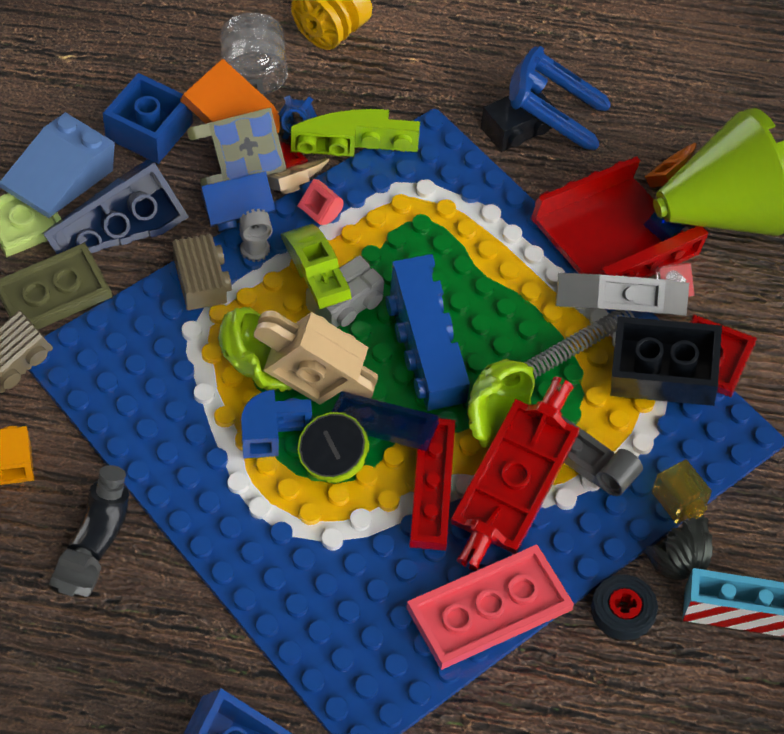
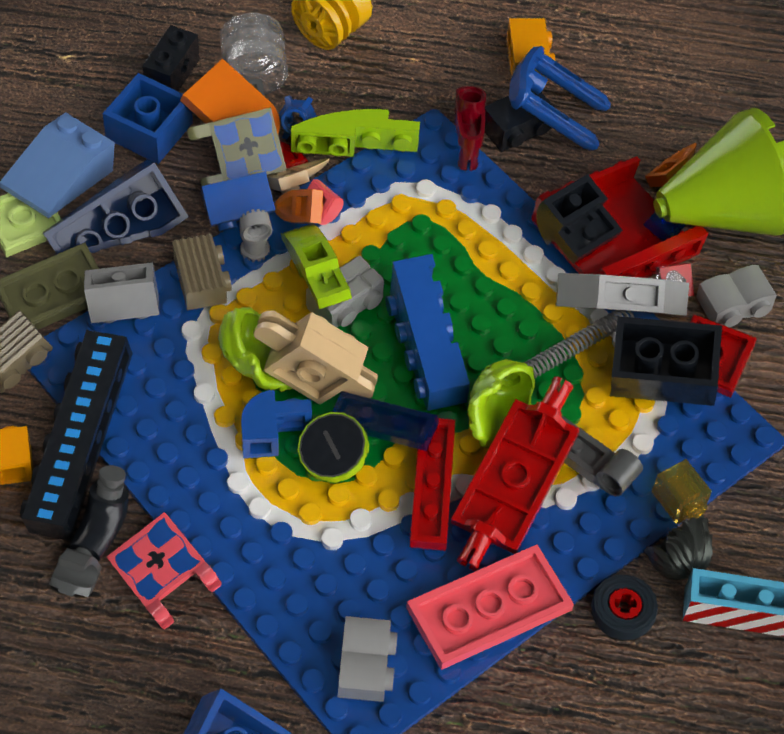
none -> black brick [20,330,133,541]
none -> light grey brick [84,262,159,323]
none -> coral flag [106,512,222,629]
none -> black brick [142,25,200,92]
none -> orange plate [274,189,323,224]
none -> light grey brick [338,616,397,702]
none -> dark red connector [455,86,486,171]
none -> light orange brick [506,18,555,84]
none -> black brick [537,174,623,264]
none -> light grey brick [696,265,777,327]

